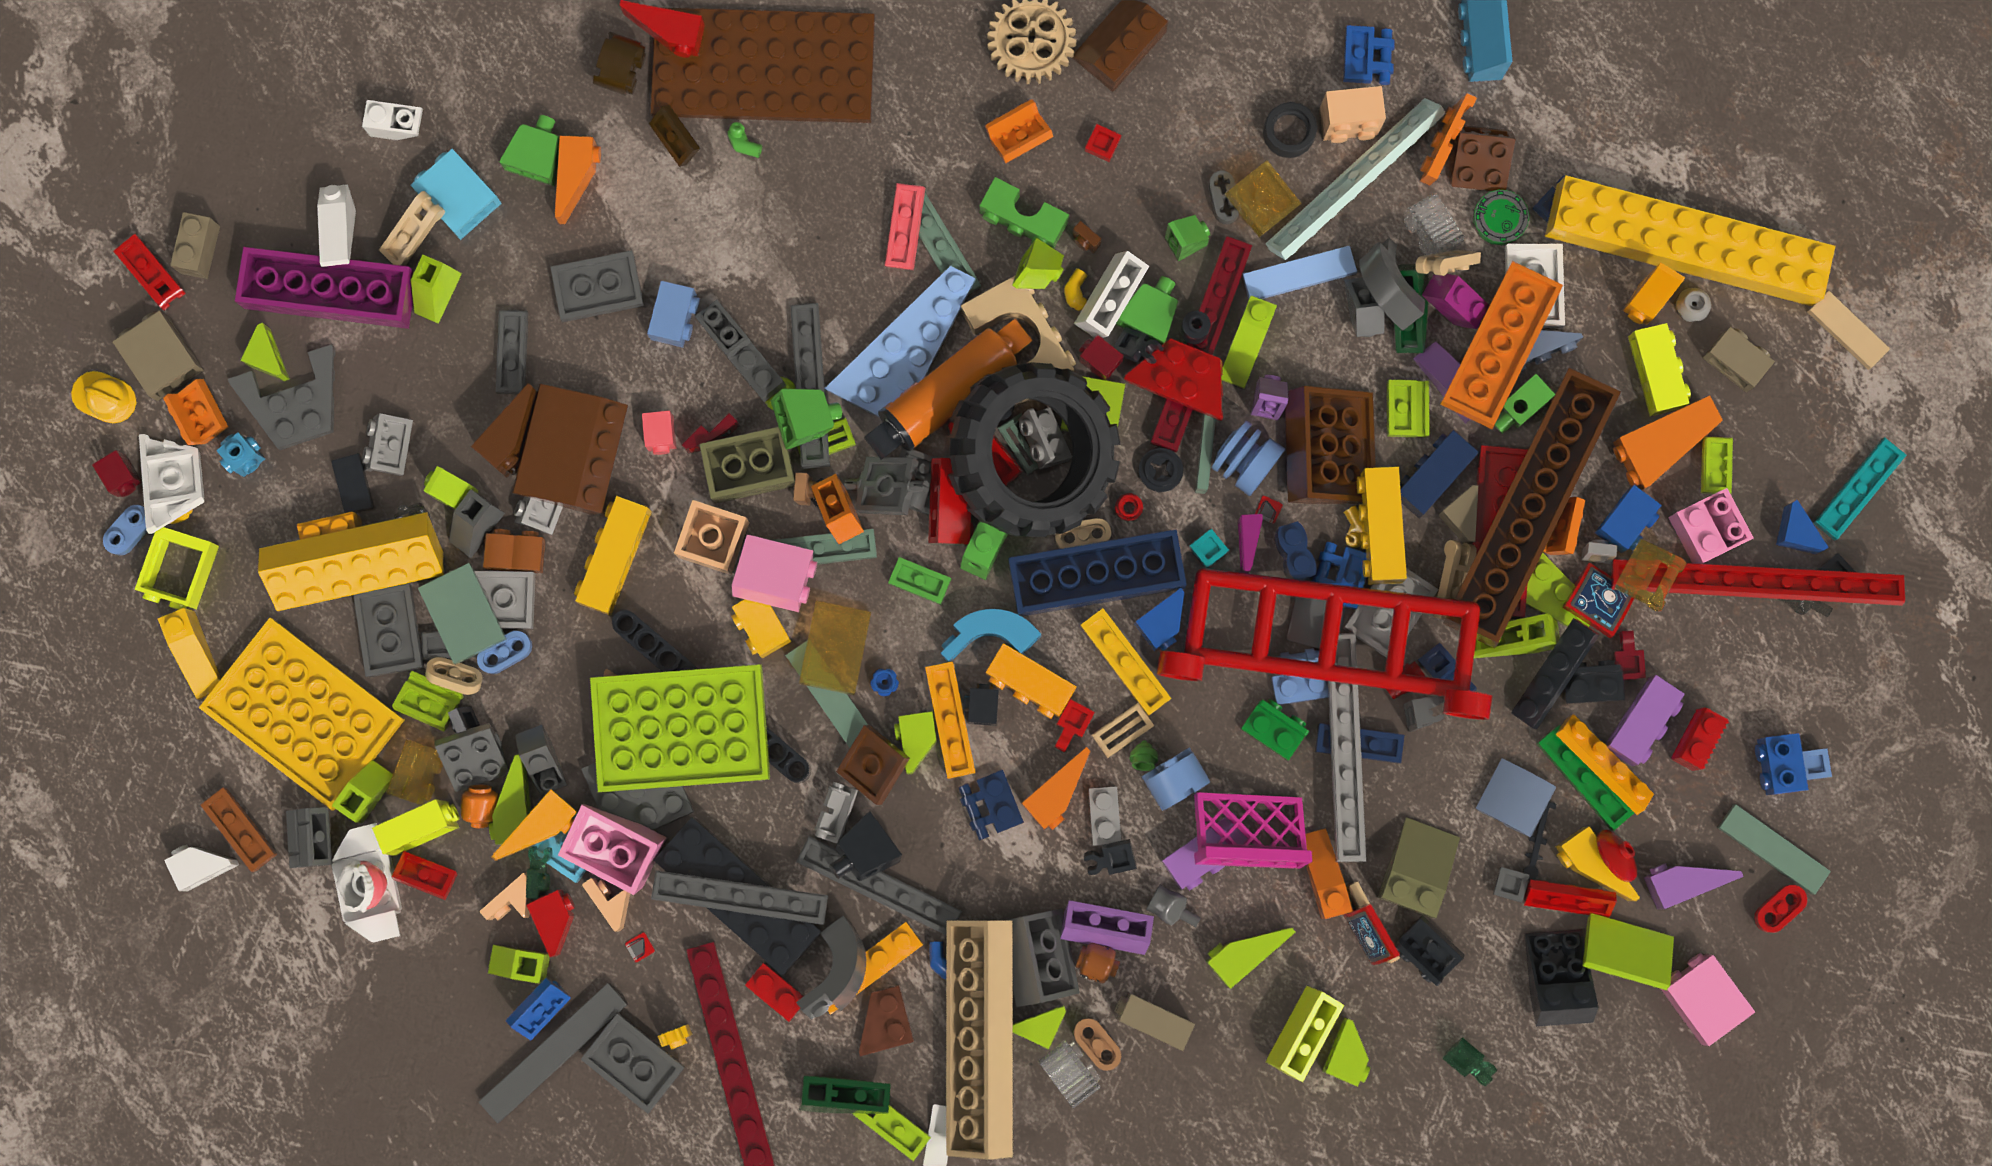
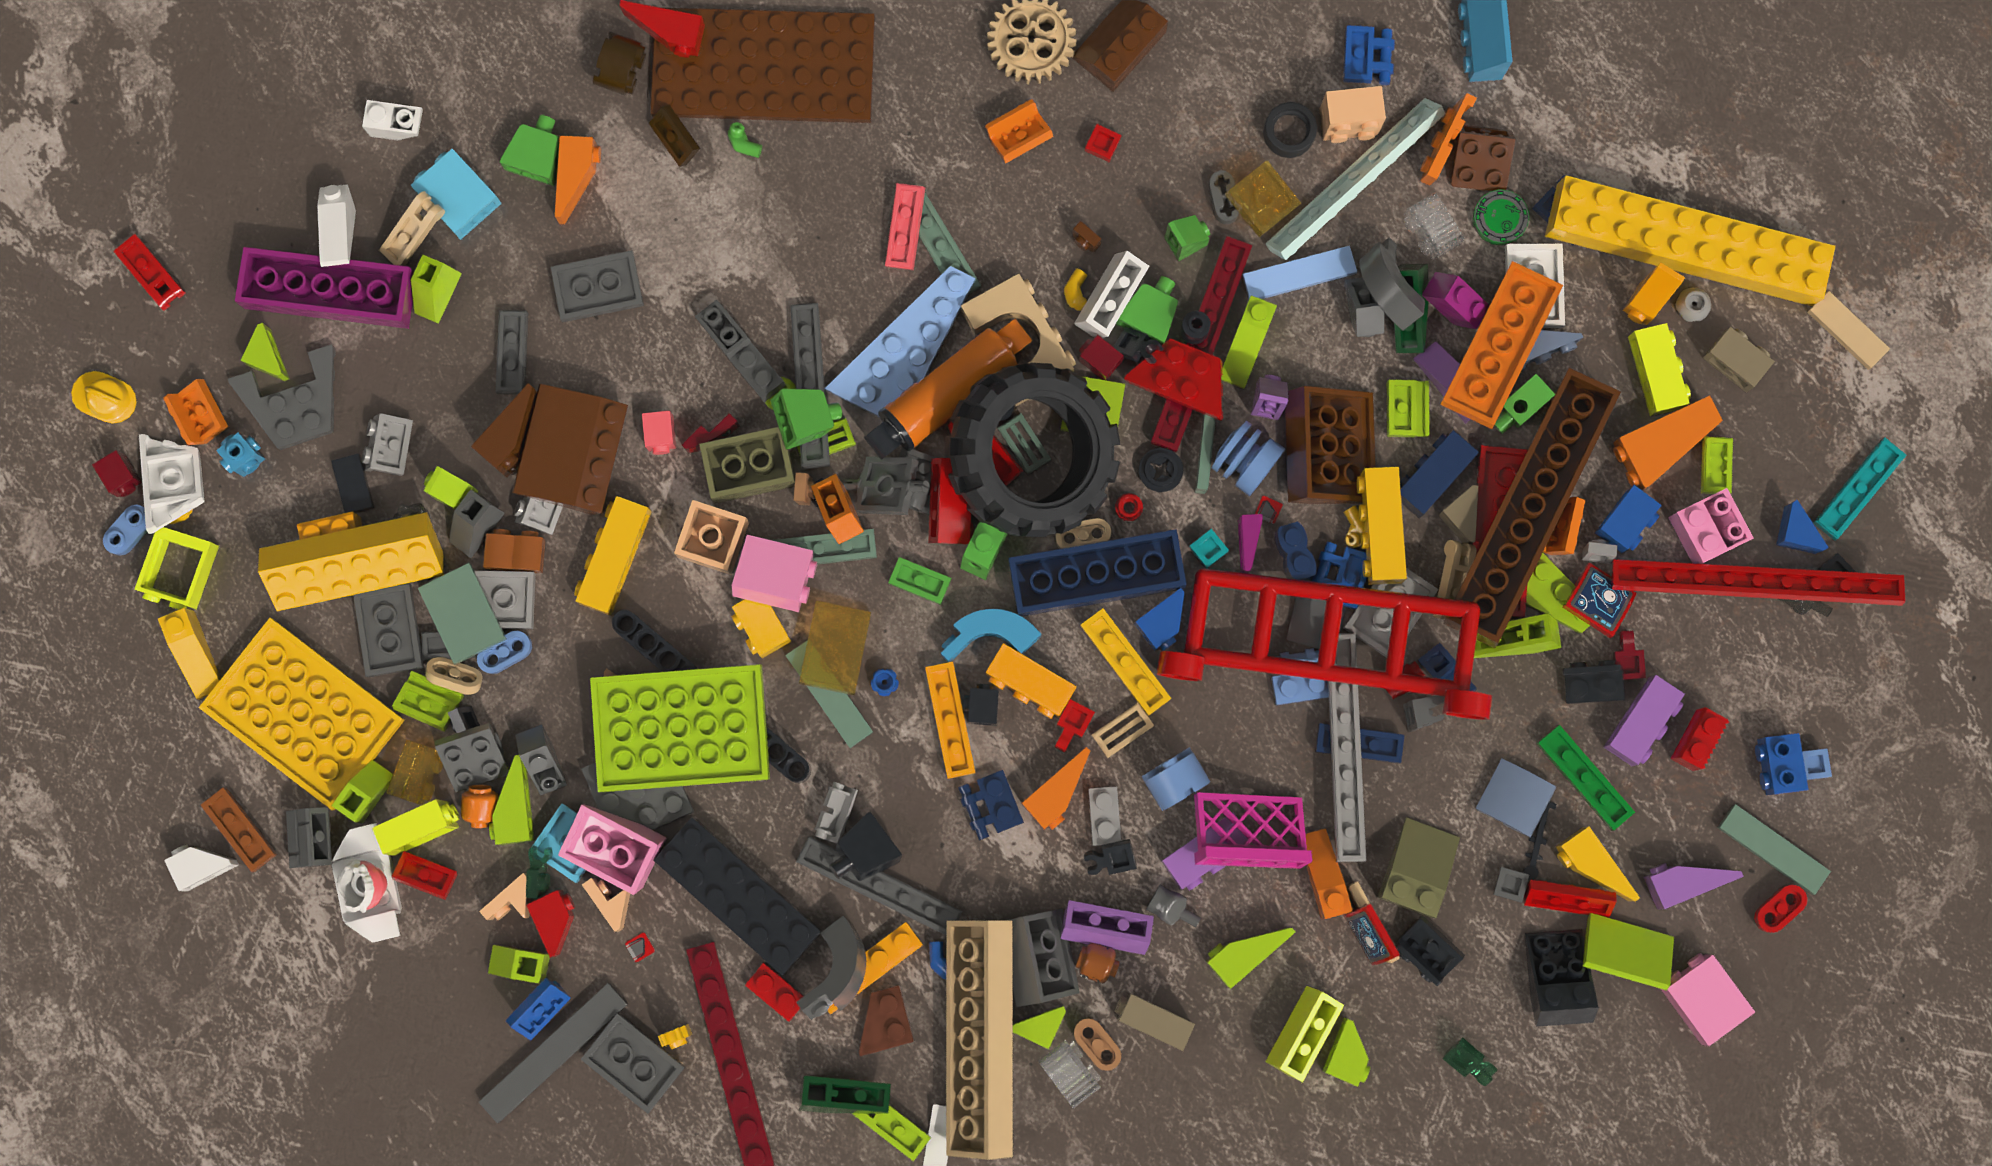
dark tan brick [113,310,204,402] -> none
dark tan brick [170,212,220,279] -> none
light orange slope [491,790,577,861] -> none
medium blue brick [647,281,699,347] -> none
dark grey tile [651,871,828,924] -> none
reddish brown plate [836,725,910,805] -> none
lime slope [894,712,937,774] -> none
bright green arch [980,177,1069,249] -> none
lime slope [1012,238,1064,289] -> none
light grey bracket [1018,408,1072,470] -> none
bright green plate [1130,740,1158,771] -> none
green bracket [1241,699,1309,761] -> none
tan plate [1416,250,1481,276] -> none
black plate [1511,618,1600,729] -> none
light orange plate [1556,714,1654,815] -> none
red dish [1596,830,1637,882] -> none
clear yellow plate [1614,538,1686,611] -> none

